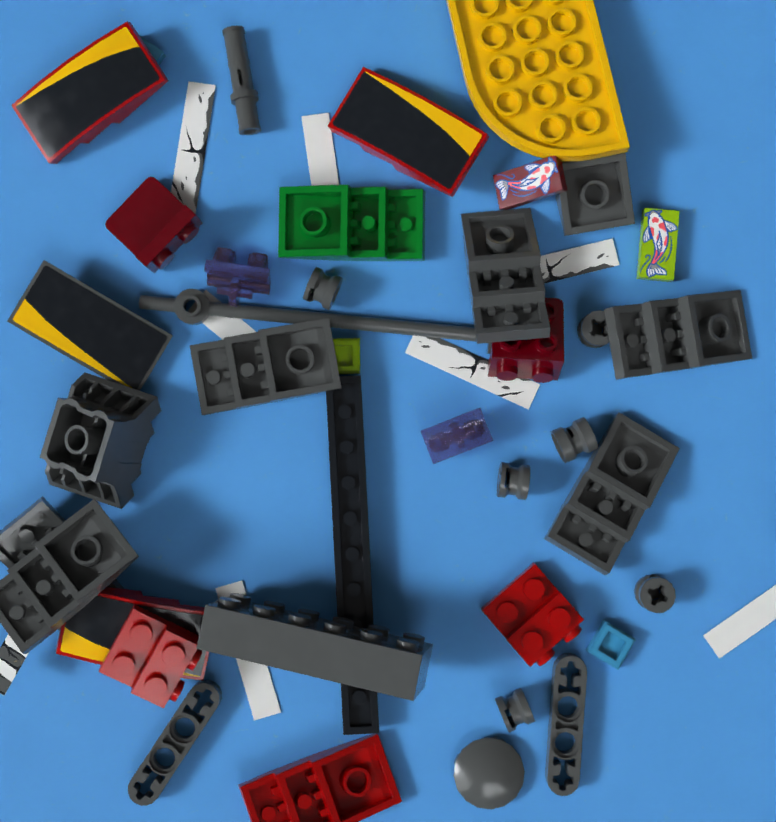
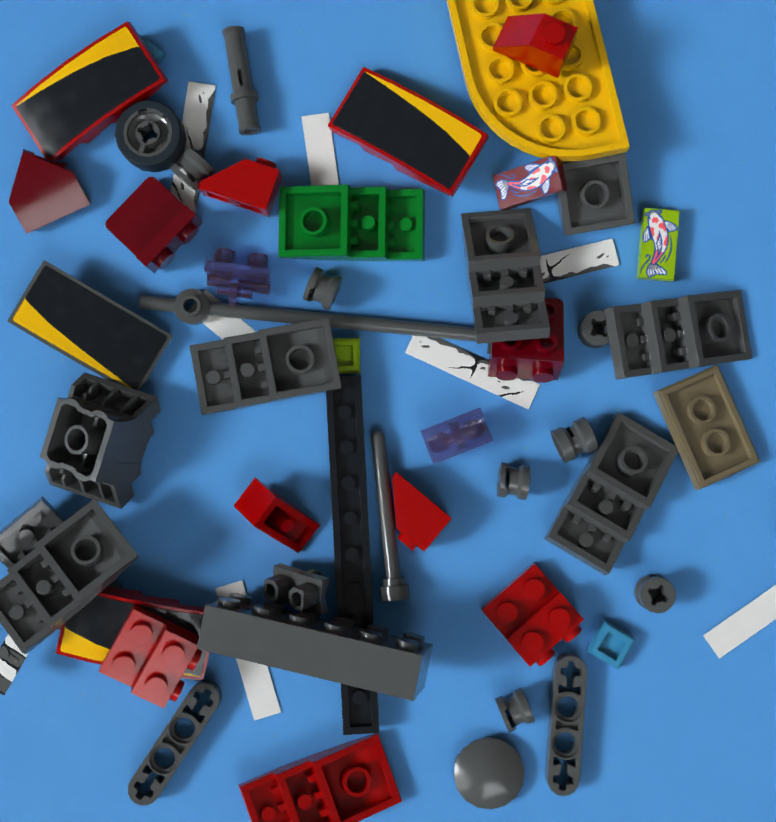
none -> dark red slope [9,149,90,234]
none -> wheel [115,100,187,172]
none -> dark grey wheel [170,147,215,192]
none -> red slope [198,158,282,217]
none -> red slope [233,478,320,553]
none -> dark grey hips [264,563,329,615]
none -> dark grey piece [371,431,410,602]
none -> red slope [392,472,452,551]
none -> red slope [493,13,578,78]
none -> dark tan tile [653,365,760,490]

